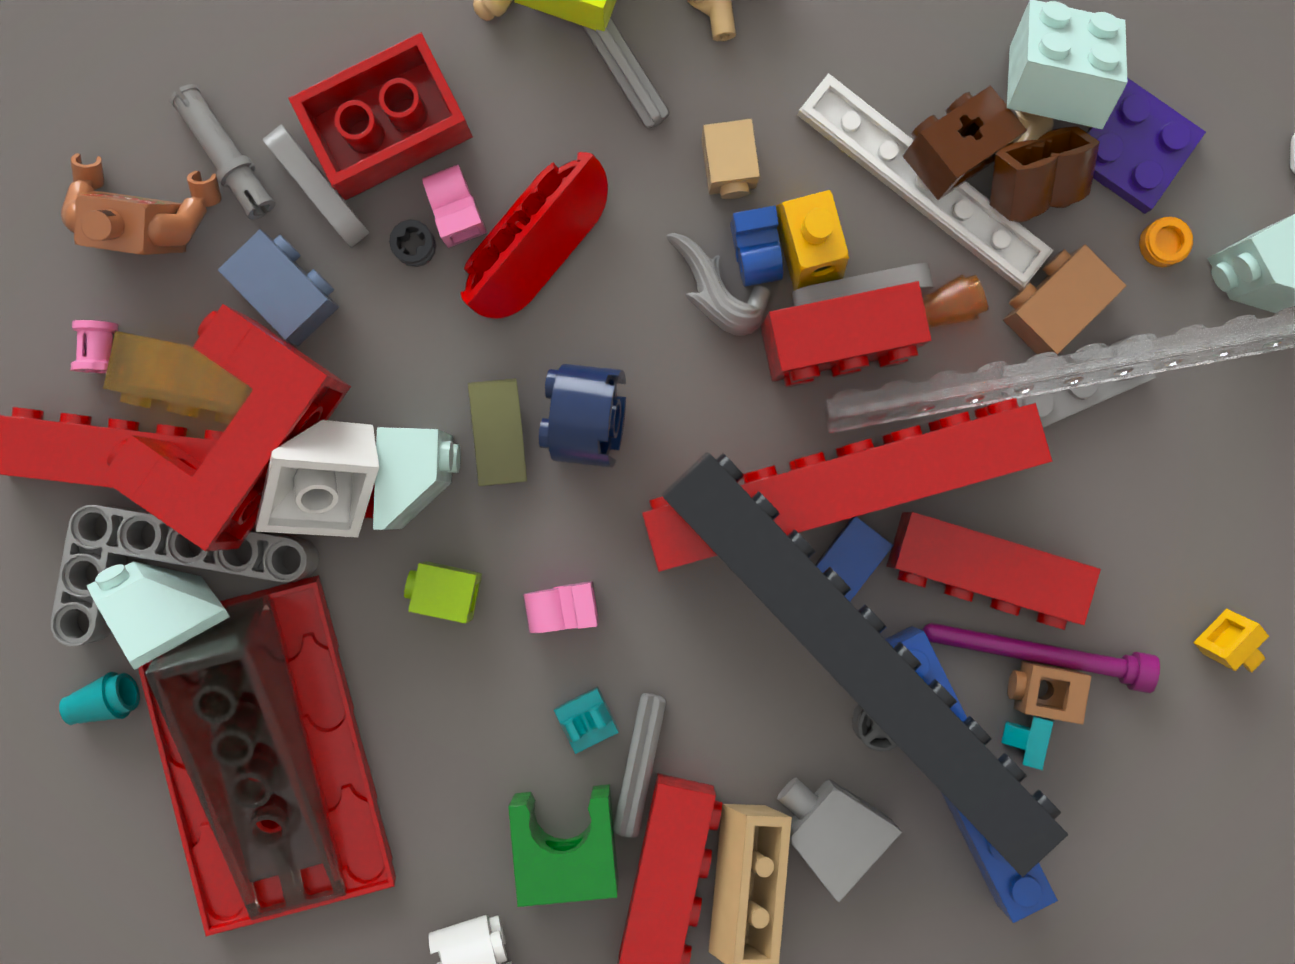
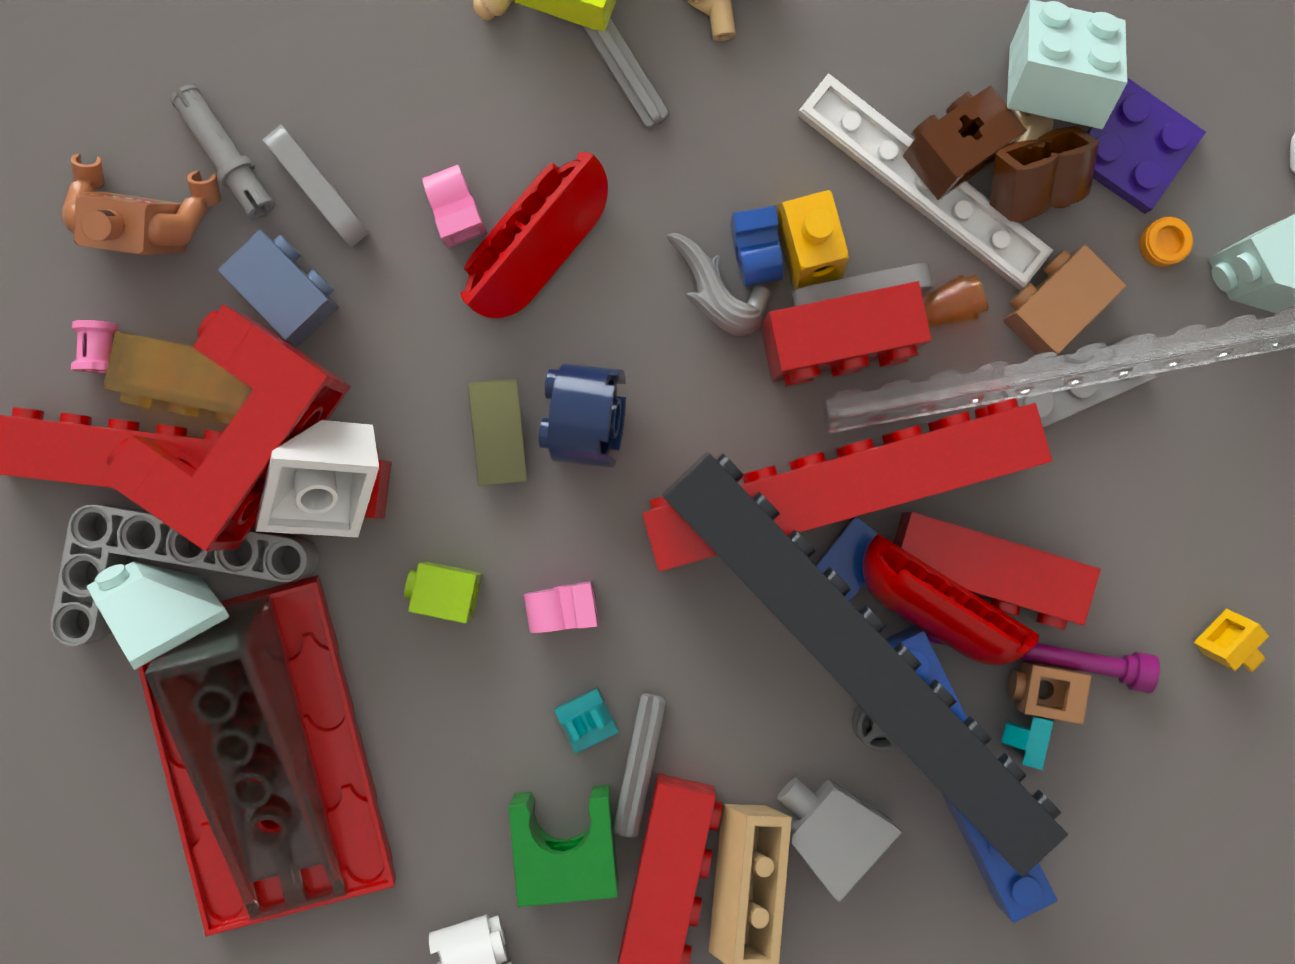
teal cone [59,672,140,725] -> none
red brick [288,32,473,201] -> none
light aqua slope [373,427,461,530] -> none
black bush [389,219,436,267] -> none
tan brick [701,119,760,199] -> none
none -> red brick [862,534,1039,665]

